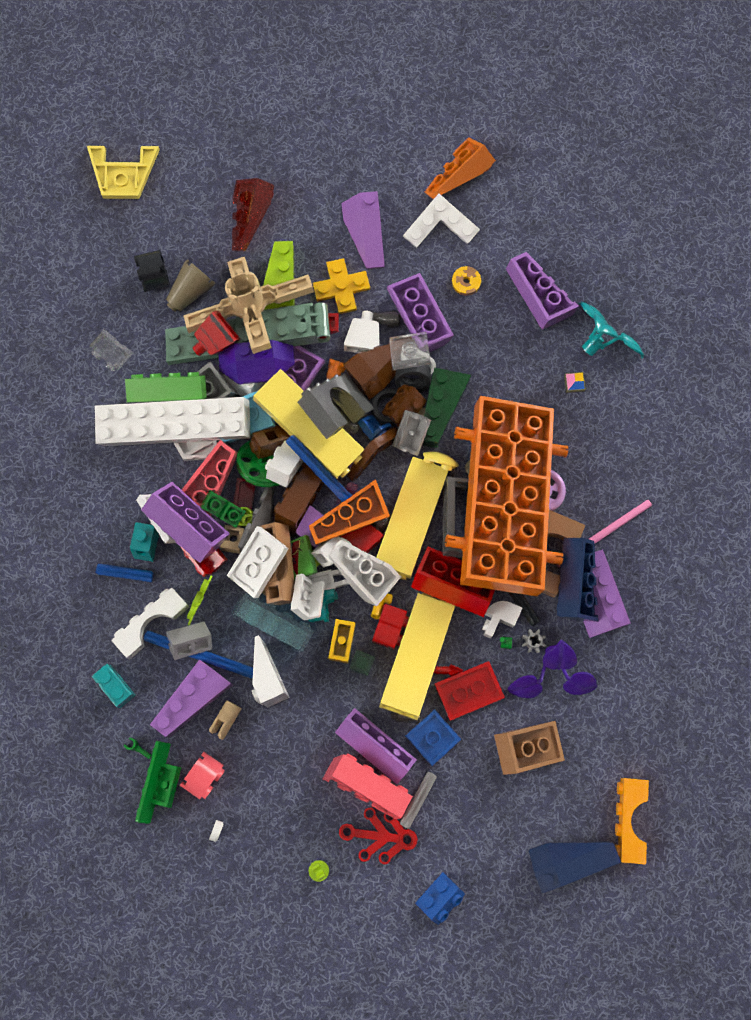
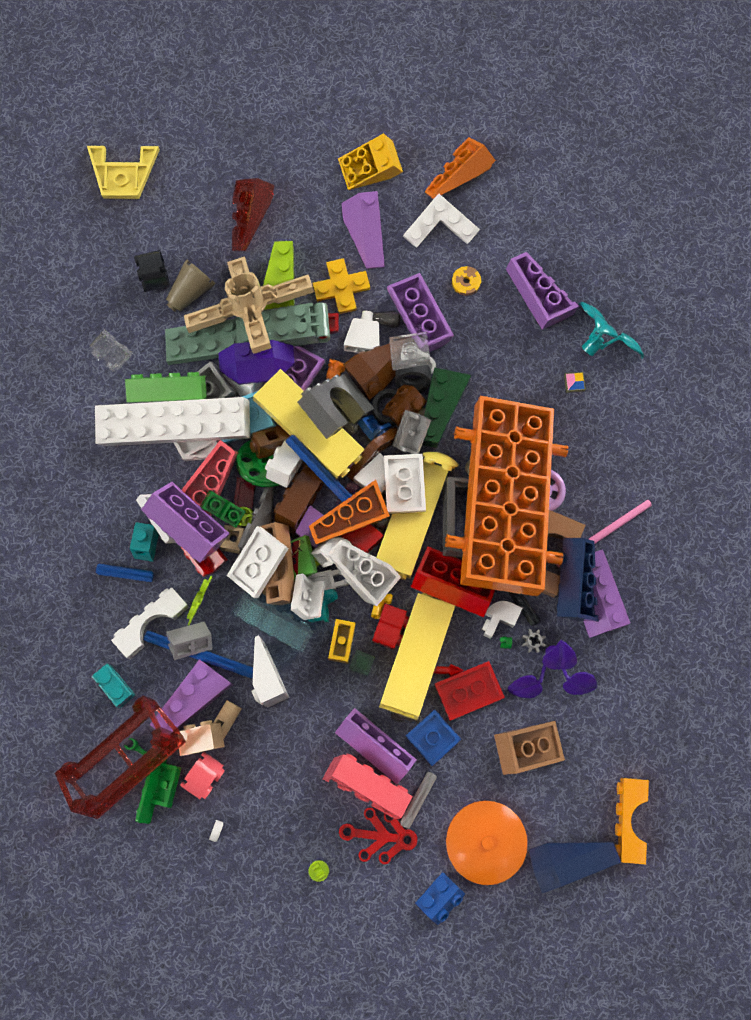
red torso [192,311,241,356] -> none
none -> clear red windscreen [55,695,186,819]
none -> tan brick [176,720,225,756]
none -> yellow slope [338,133,403,190]
none -> white torso [354,453,386,496]
none -> white plate [384,454,426,514]
none -> orange dish [446,801,527,885]

